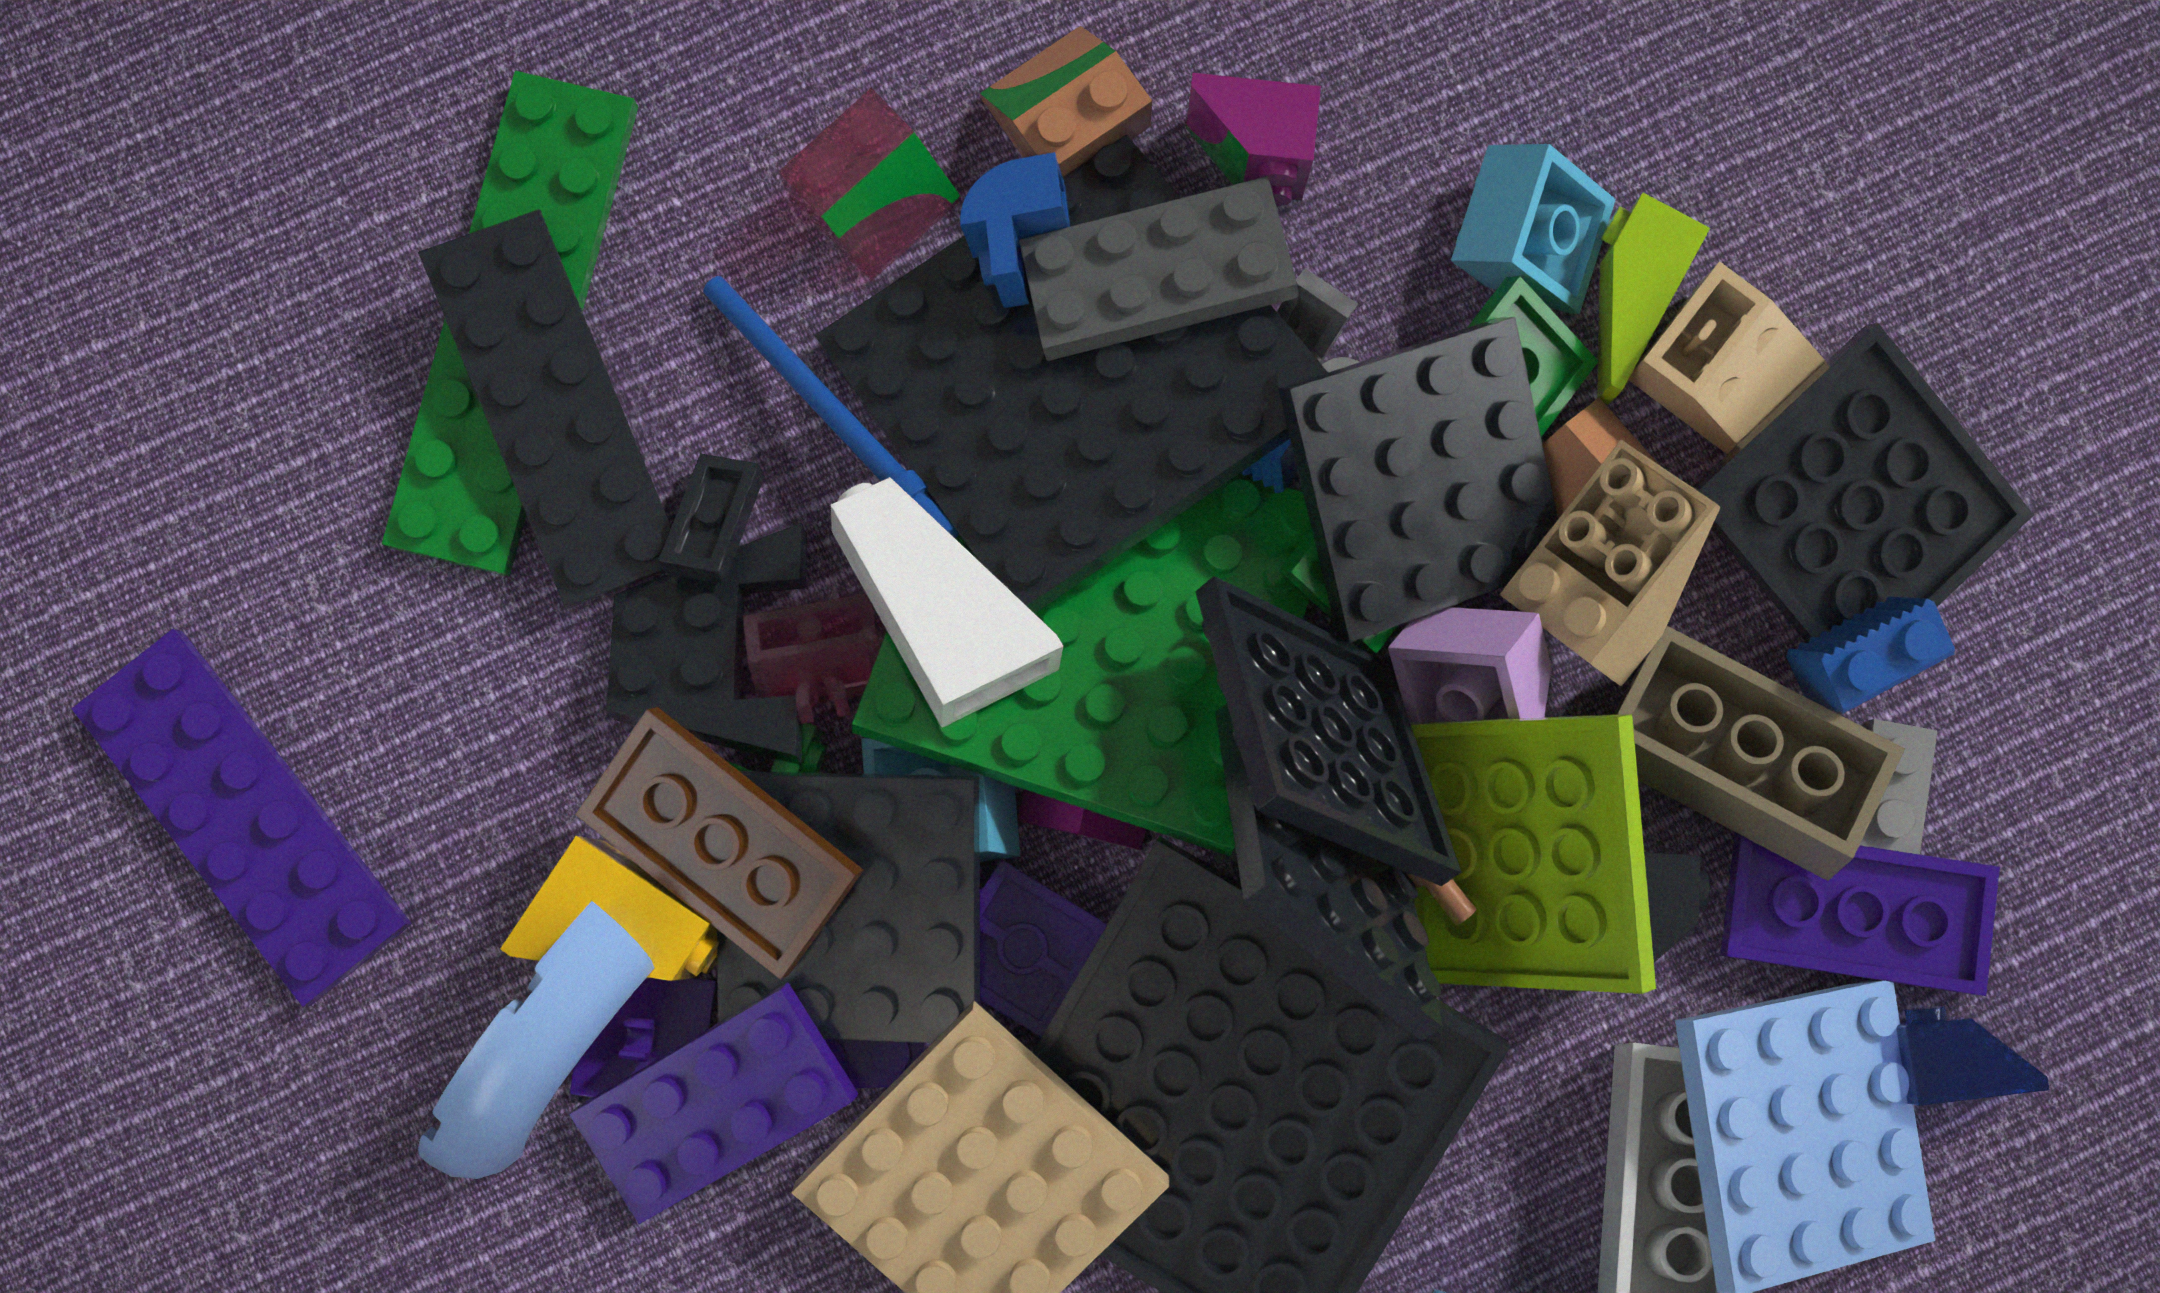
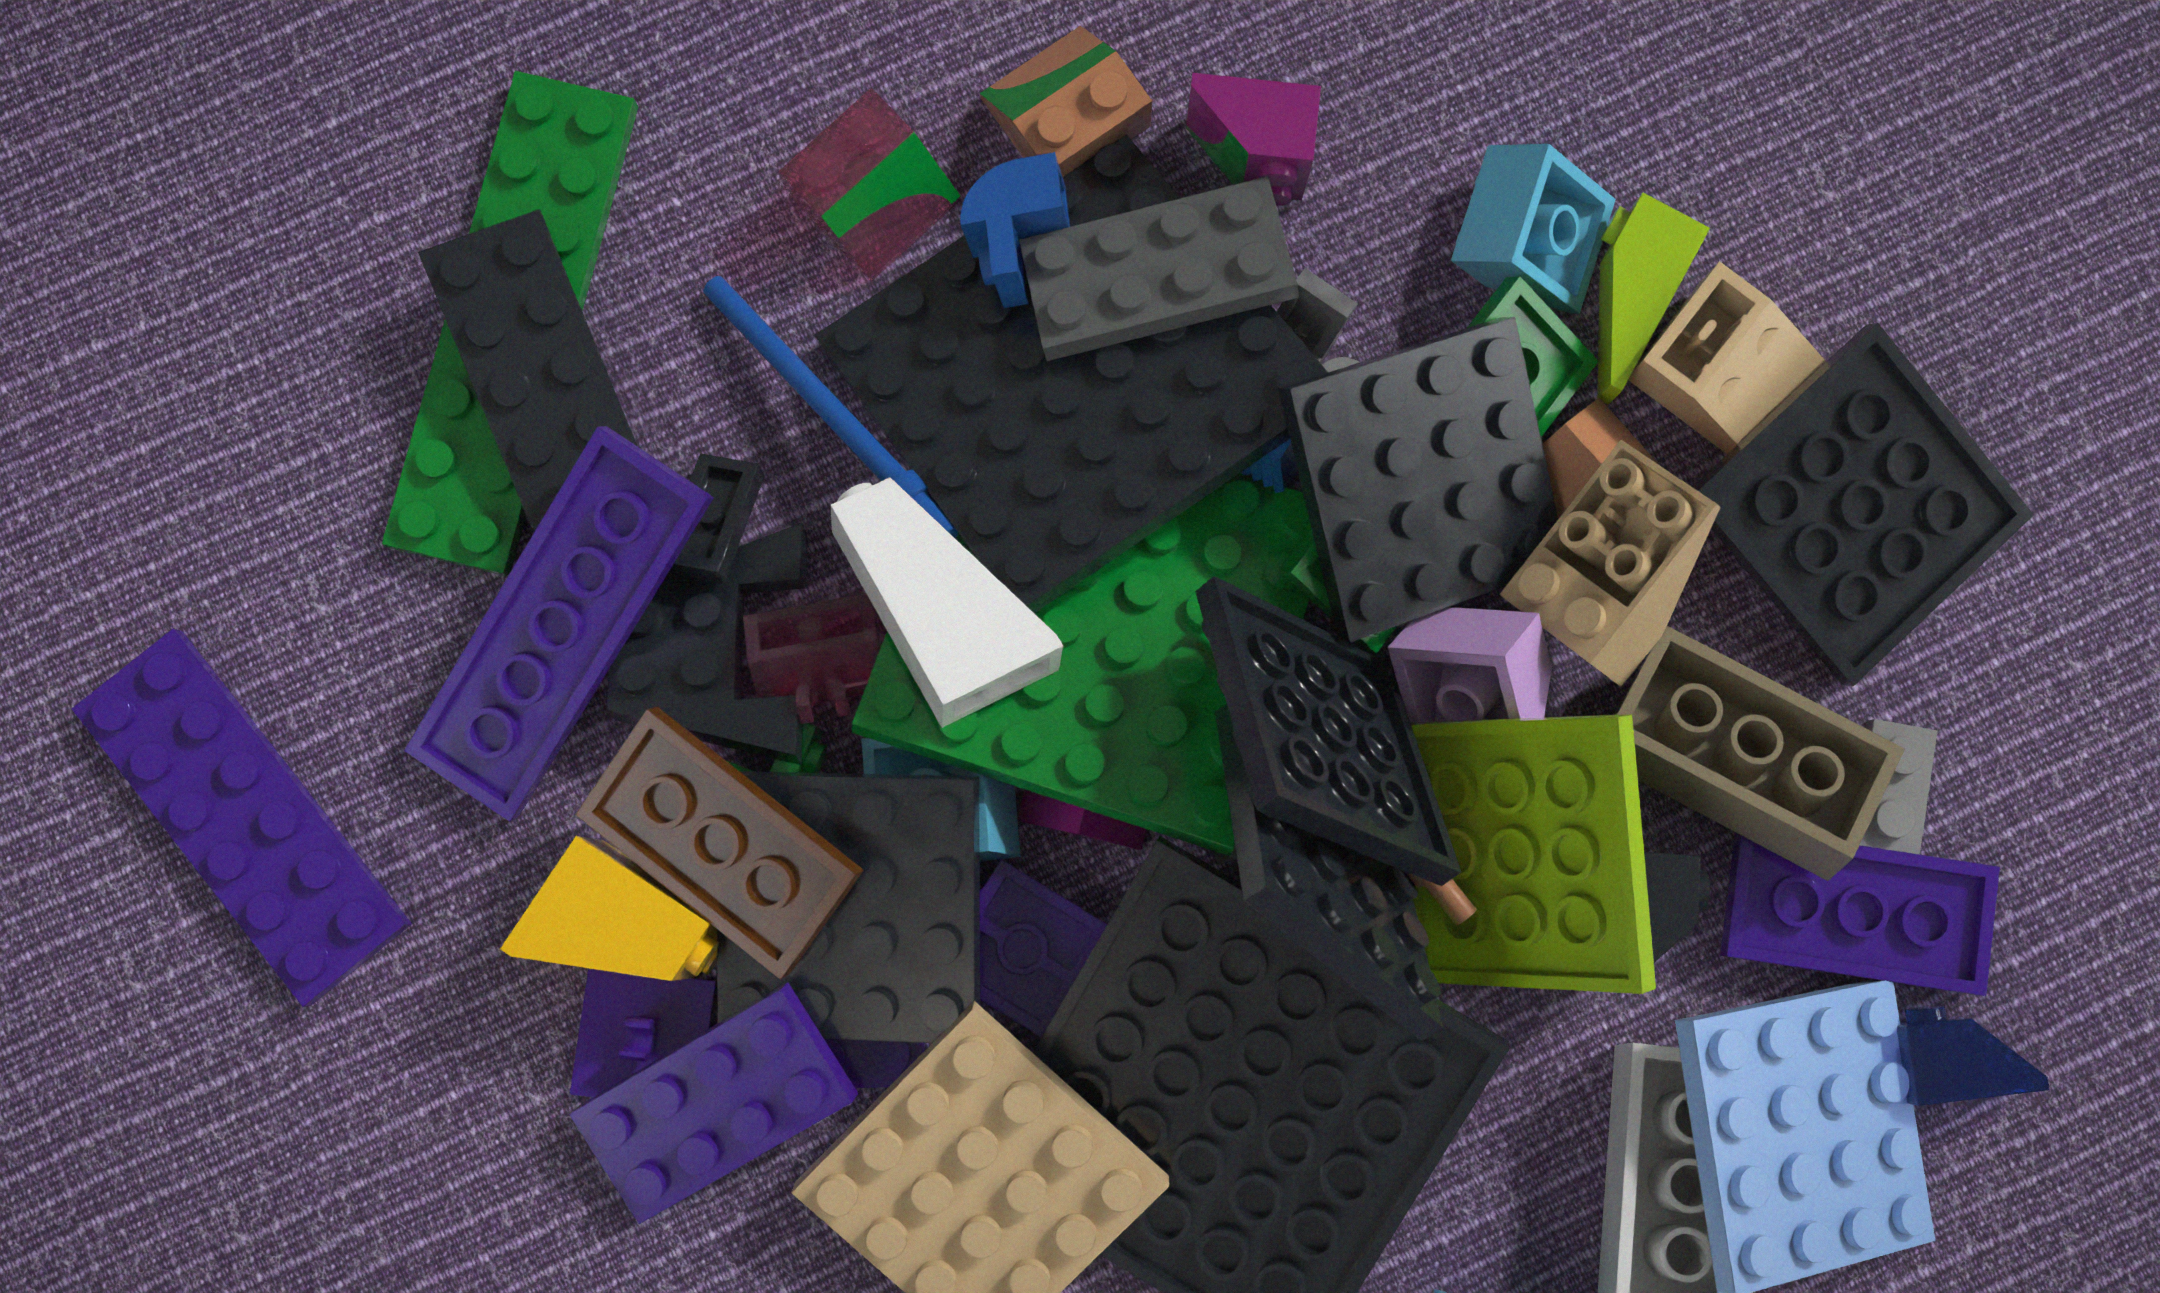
light blue brick [418,901,655,1179] -> none
blue brick [1786,596,1955,714] -> none
none -> dark purple plate [404,426,714,822]

